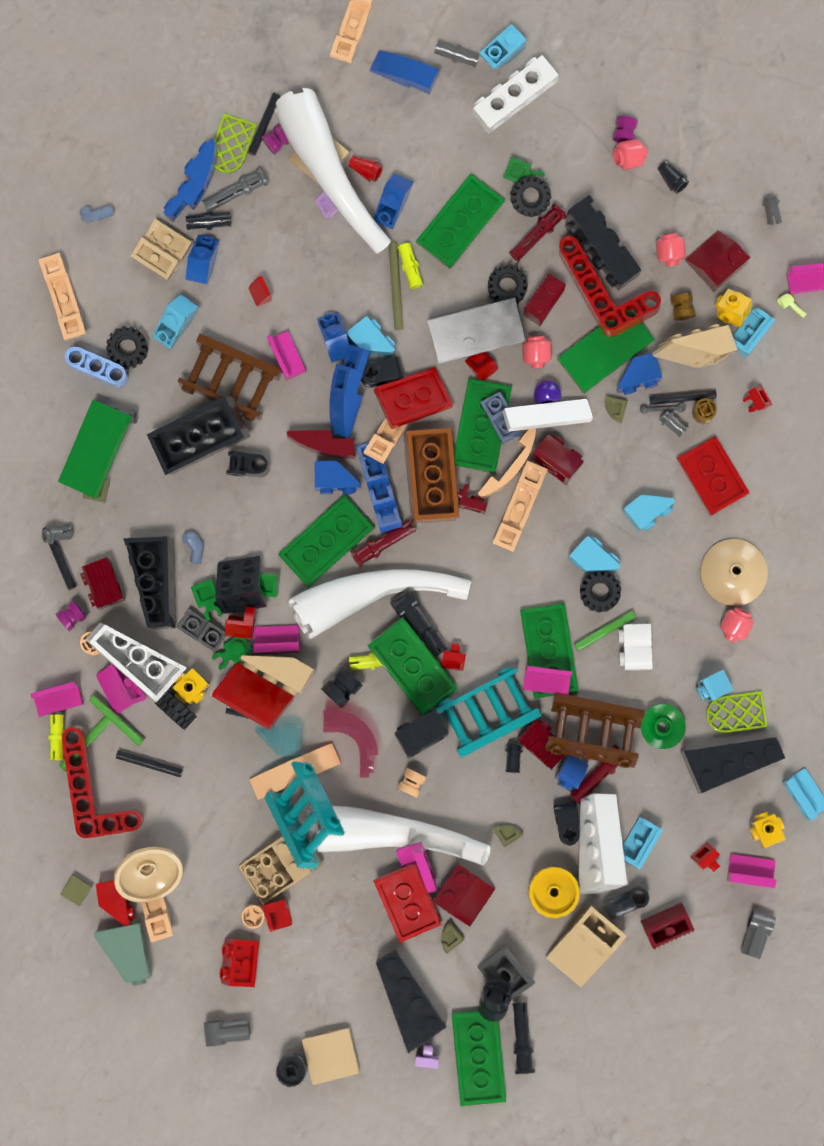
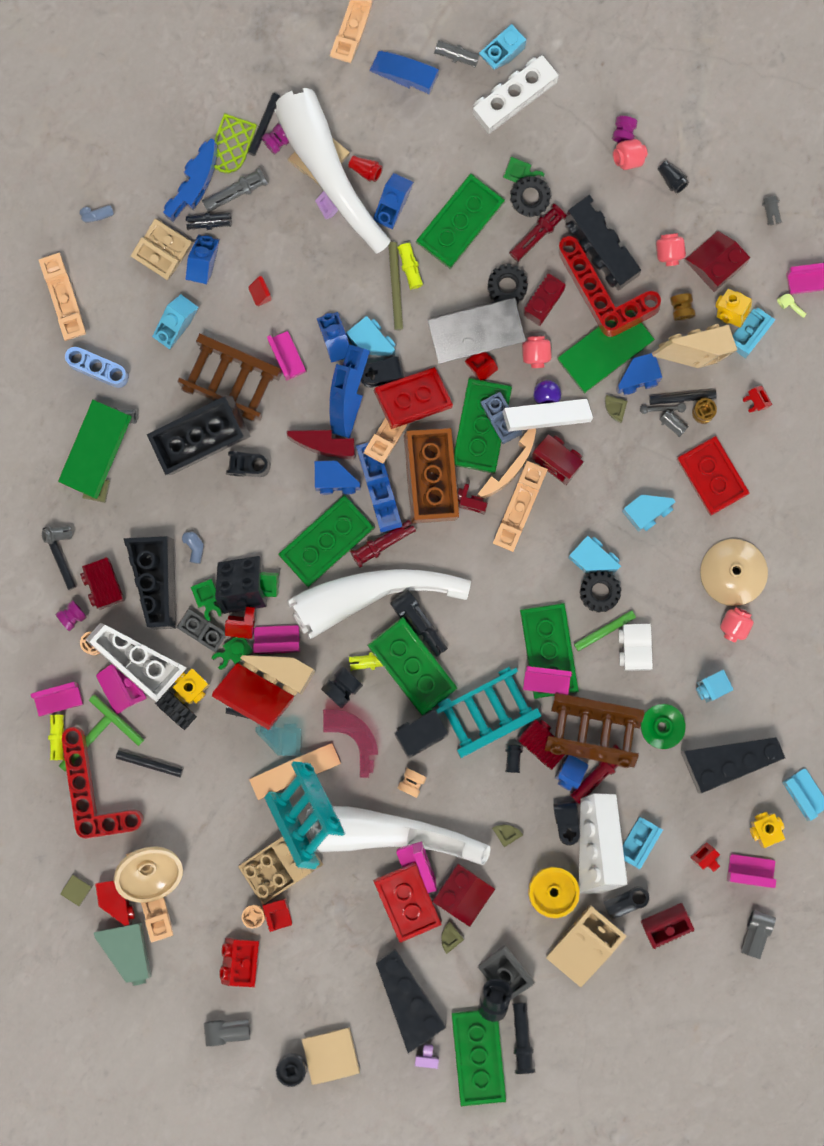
black tyre [106,326,148,369] -> none
red tile [441,643,466,671] -> none
lime window [706,691,767,733] -> none

